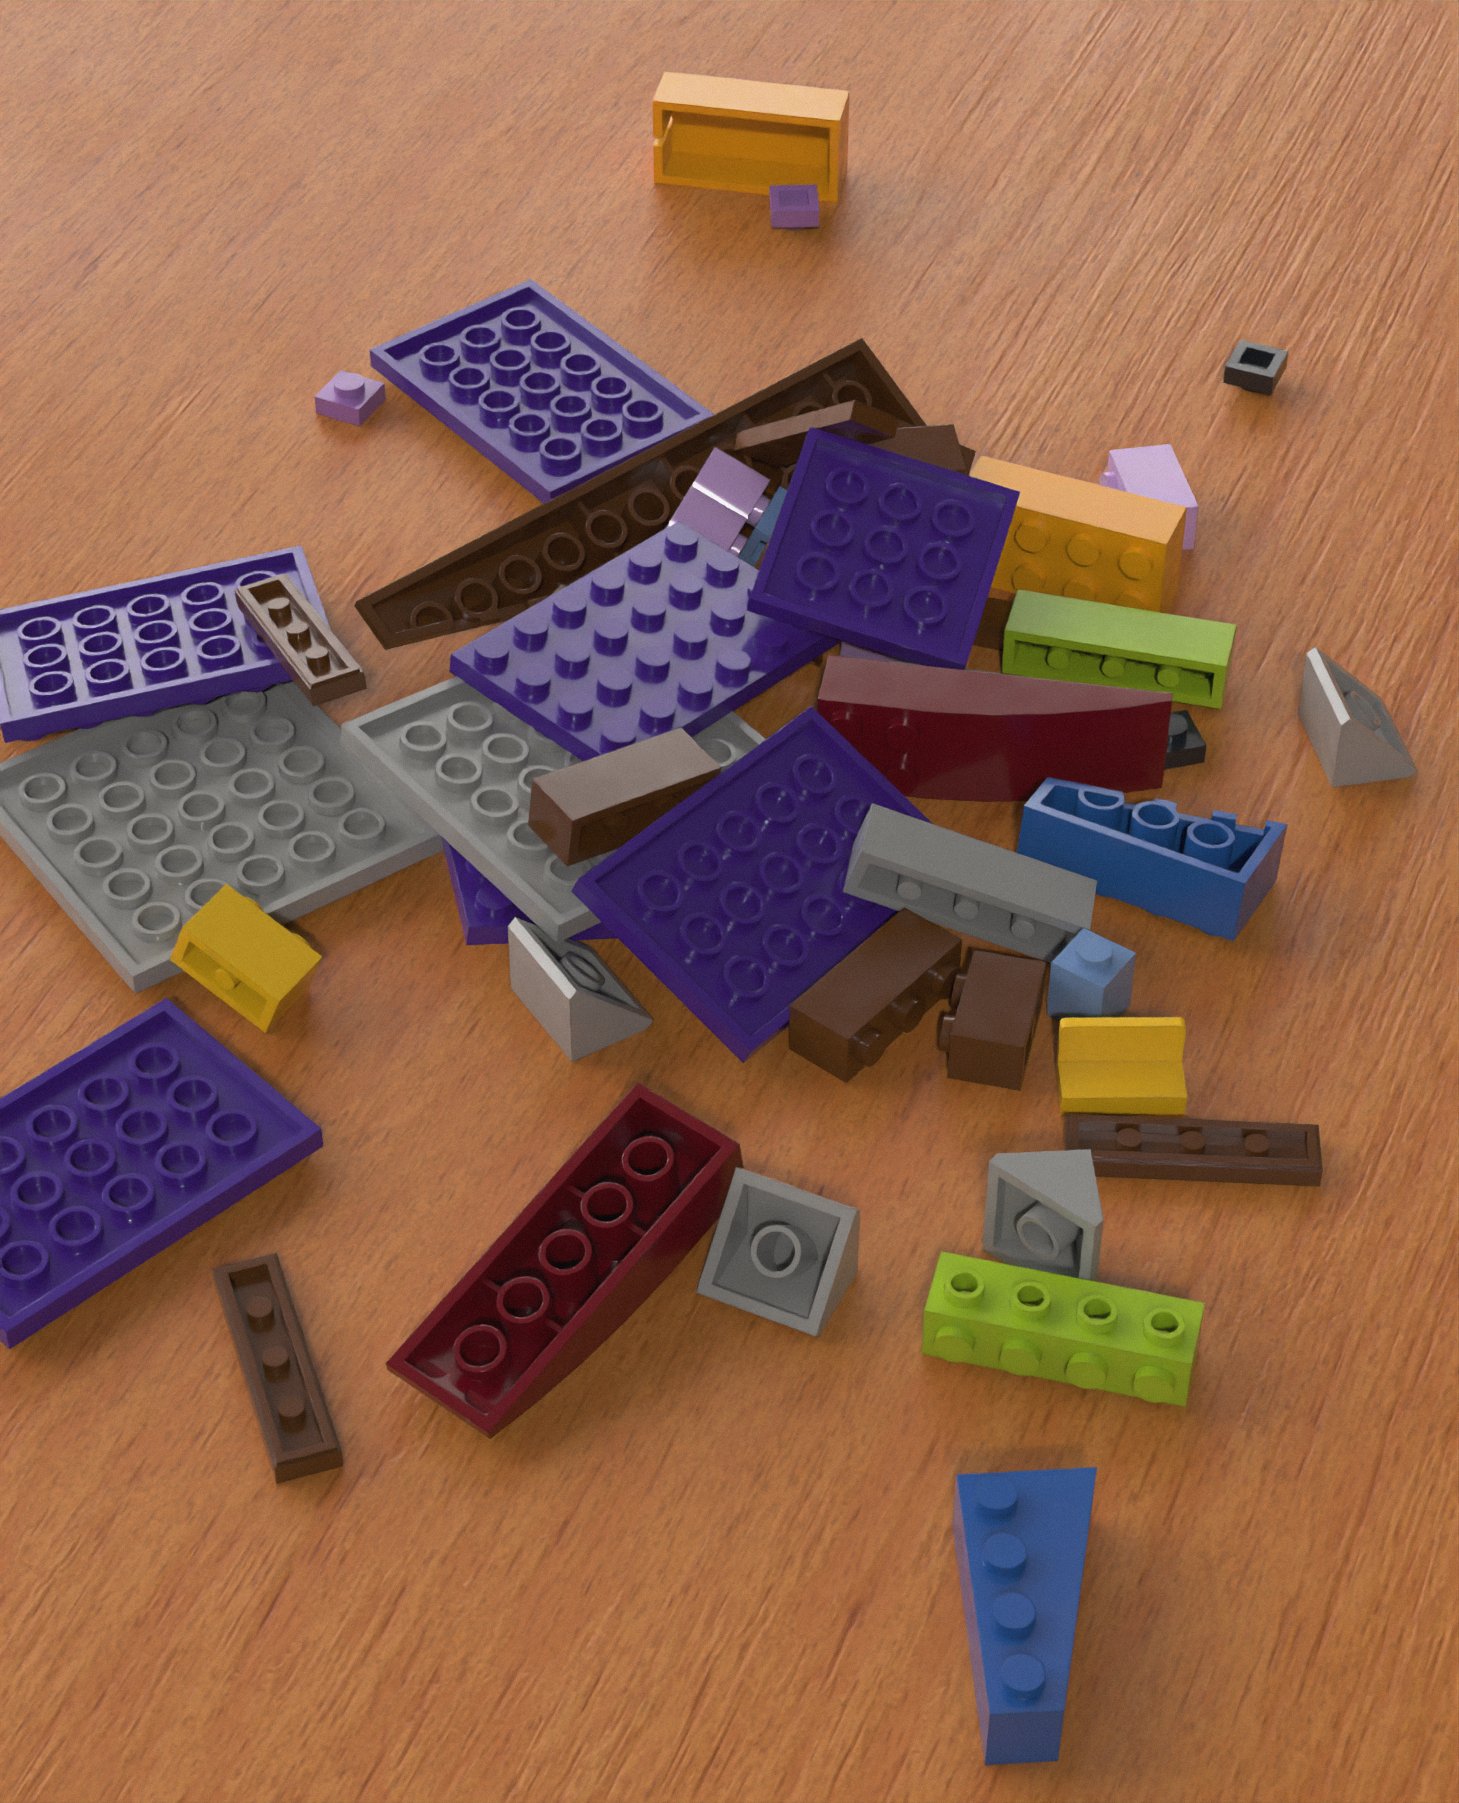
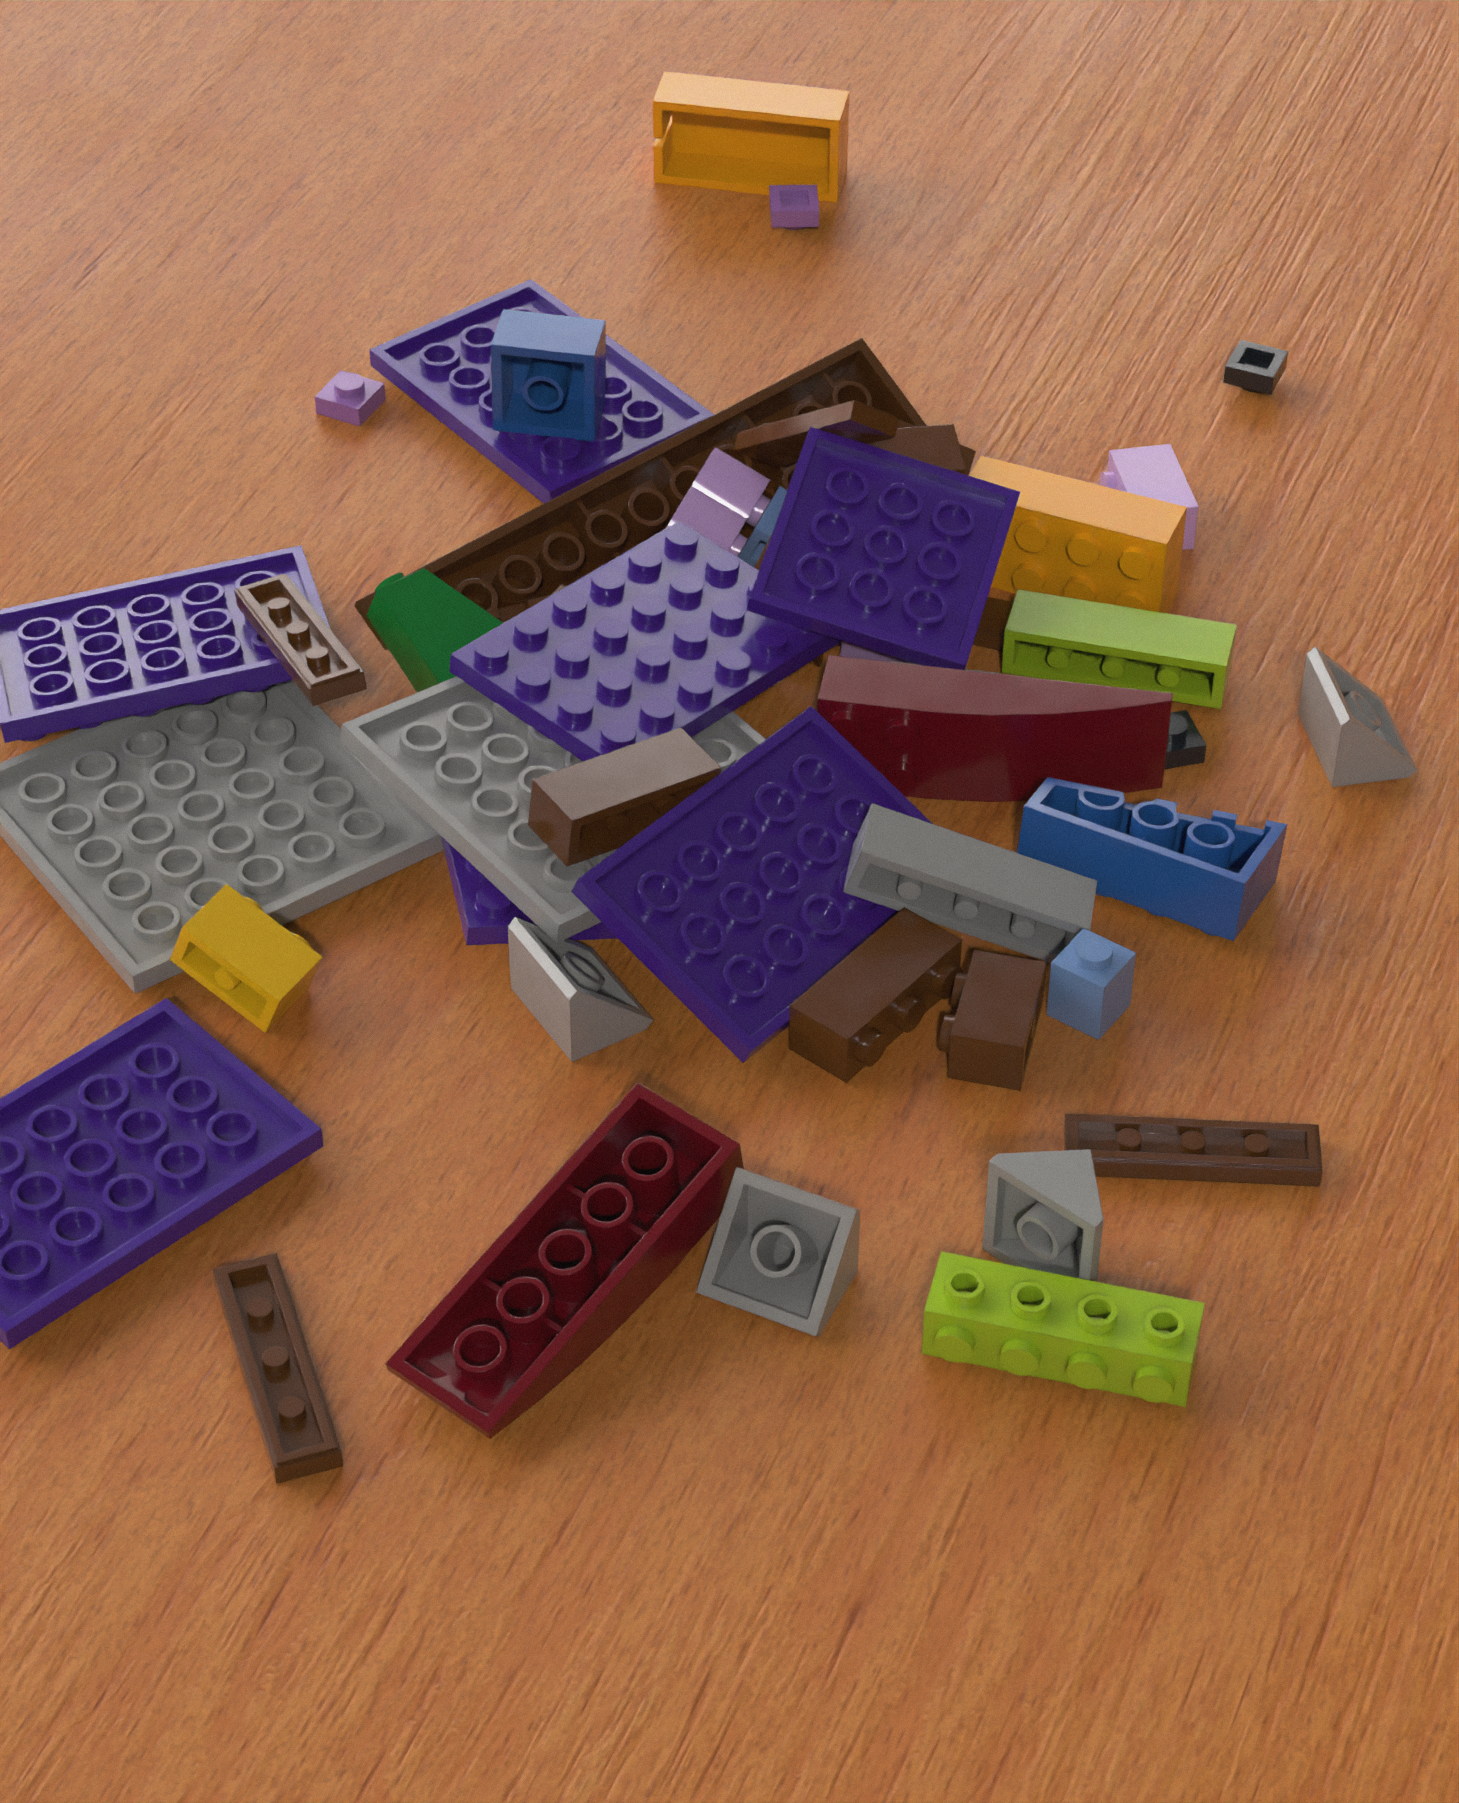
blue wedge [953,1467,1097,1765] -> none
yellow panel [1055,1017,1187,1115] -> none
none -> green slope [366,568,503,693]
none -> blue brick [491,309,606,442]

